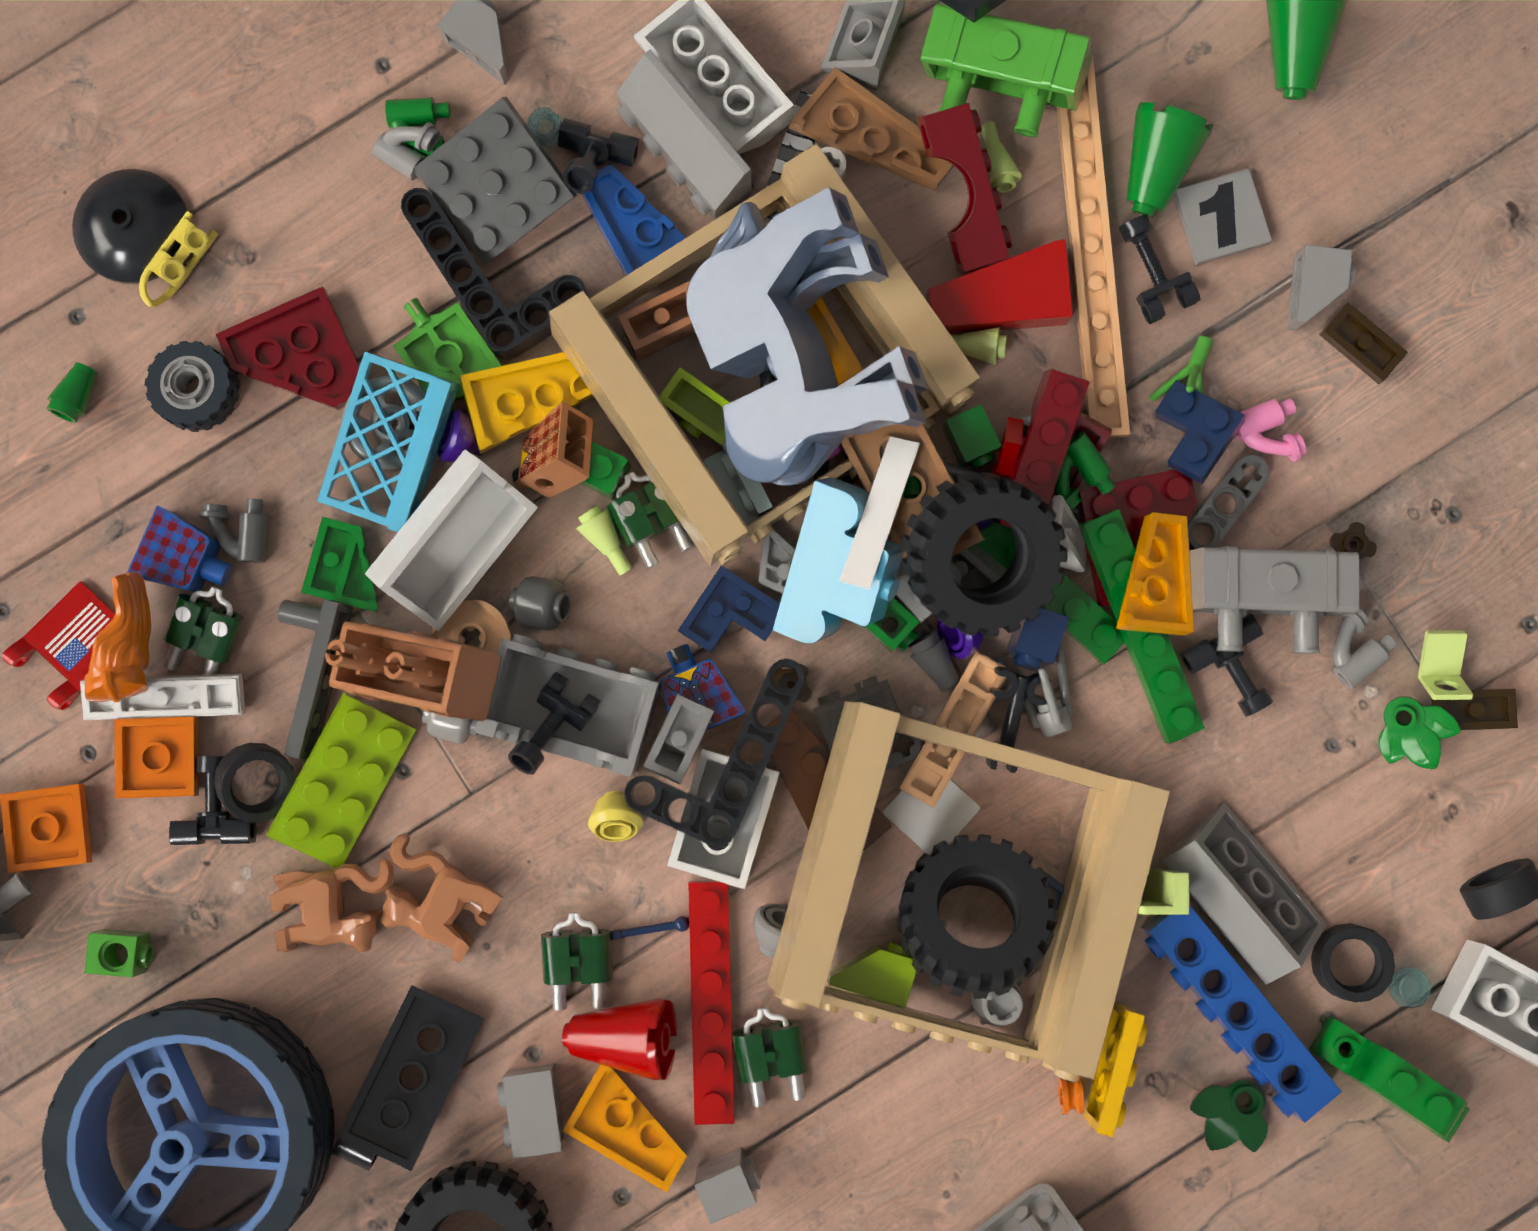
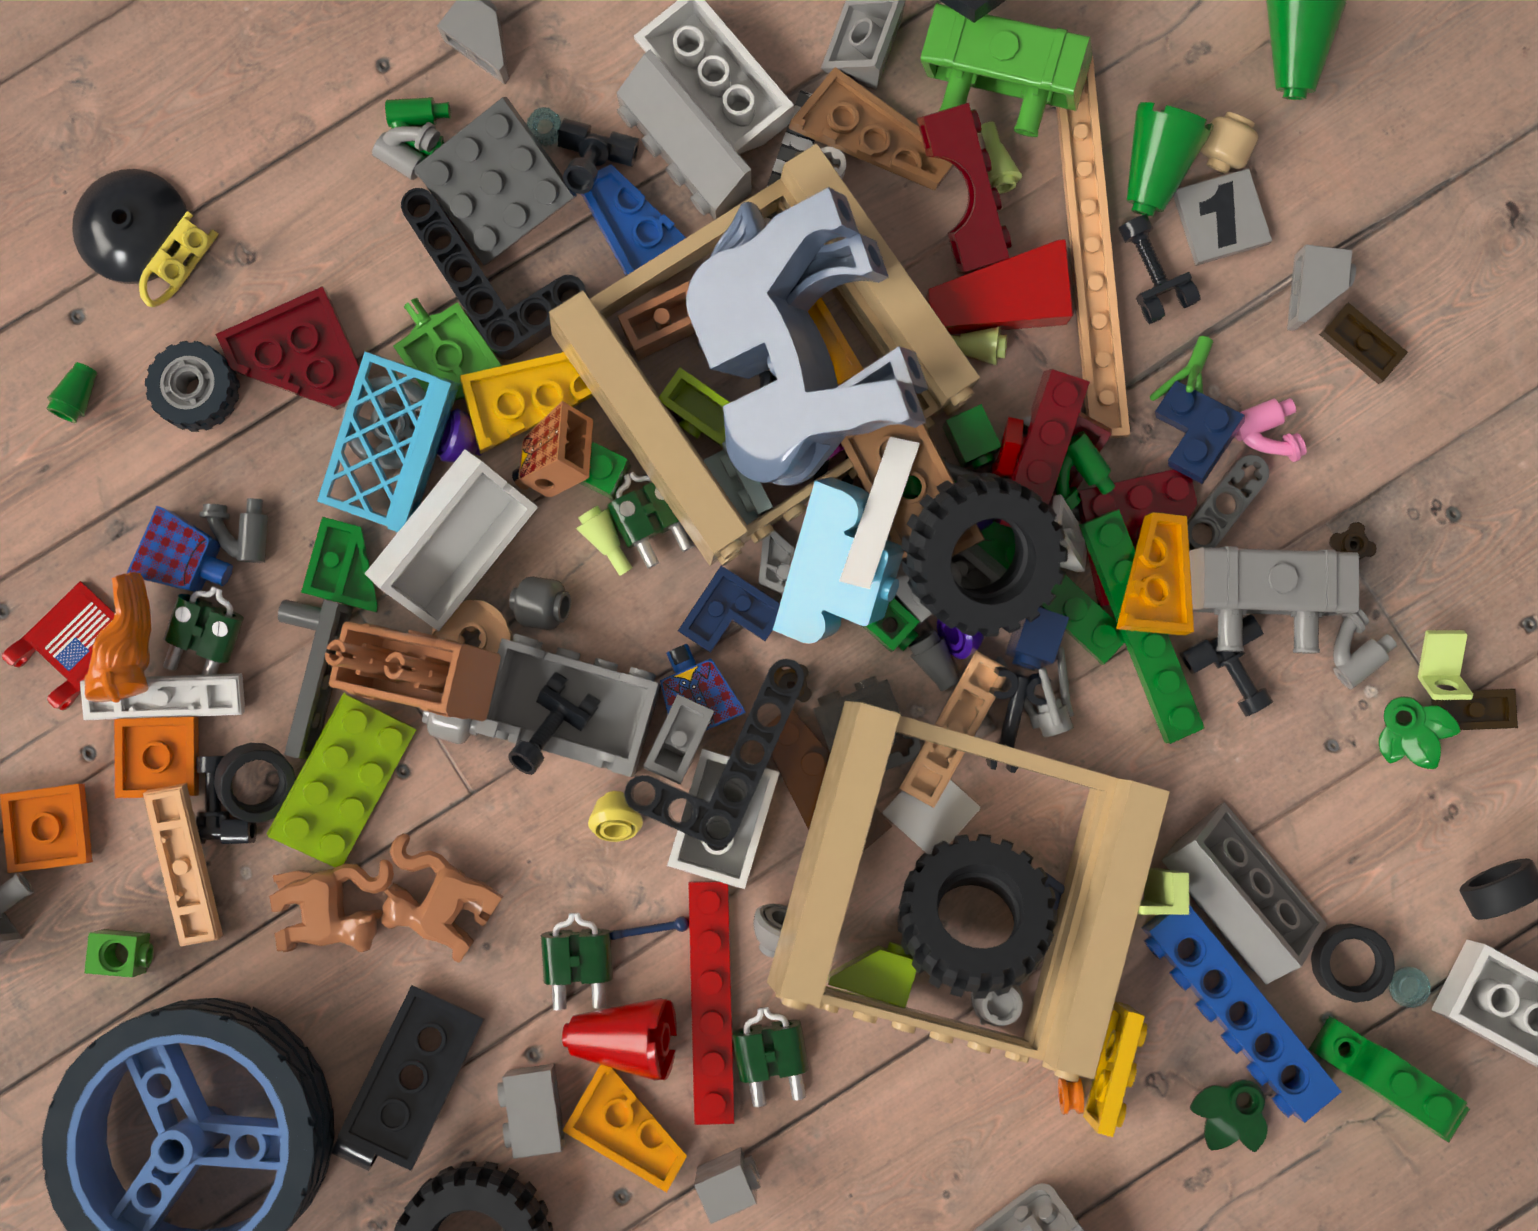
none -> light nougat plate [143,783,223,946]
none -> tan head [1201,112,1259,174]

